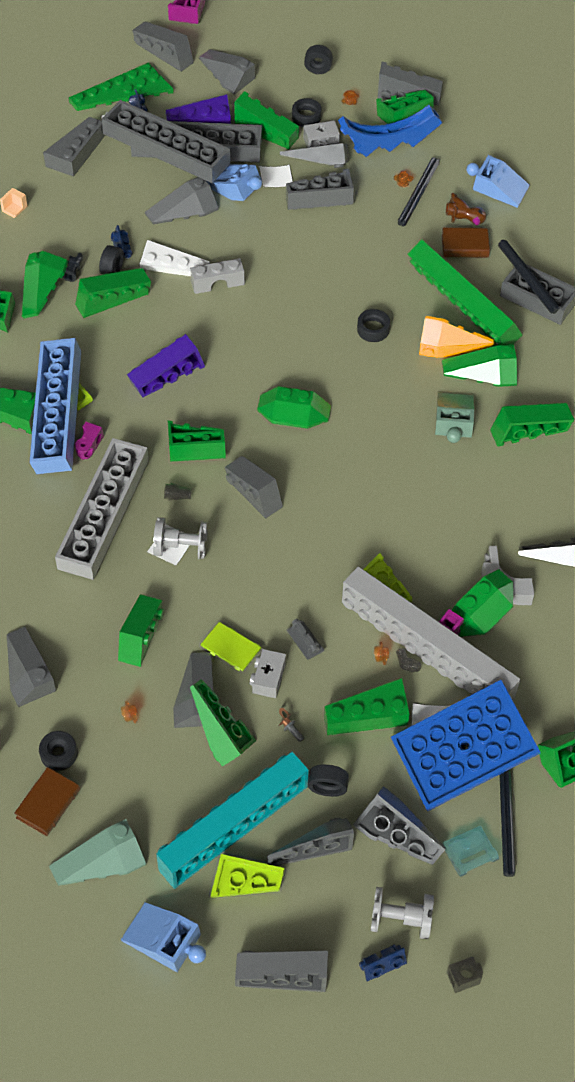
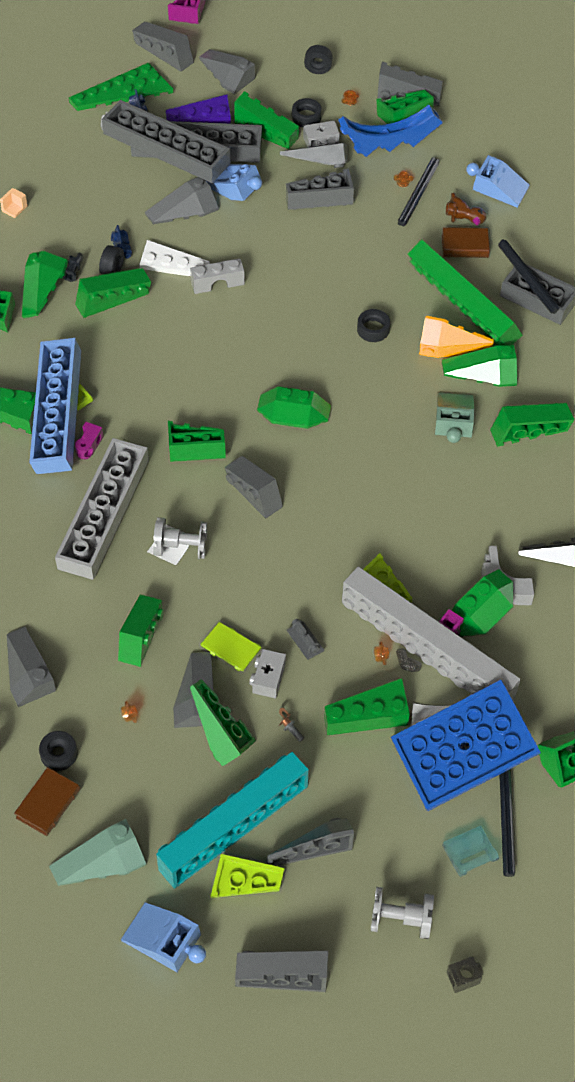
dark grey wedge [43,117,105,177] -> none
dark purple wedge [127,334,205,398] -> none
clear smoke cone [164,482,191,501] -> none
white sticker [259,165,292,187] -> none
black tyre [308,764,349,797] -> none
dark grey wedge [353,786,446,865] -> none
dark blue hinge [359,944,407,982] -> none

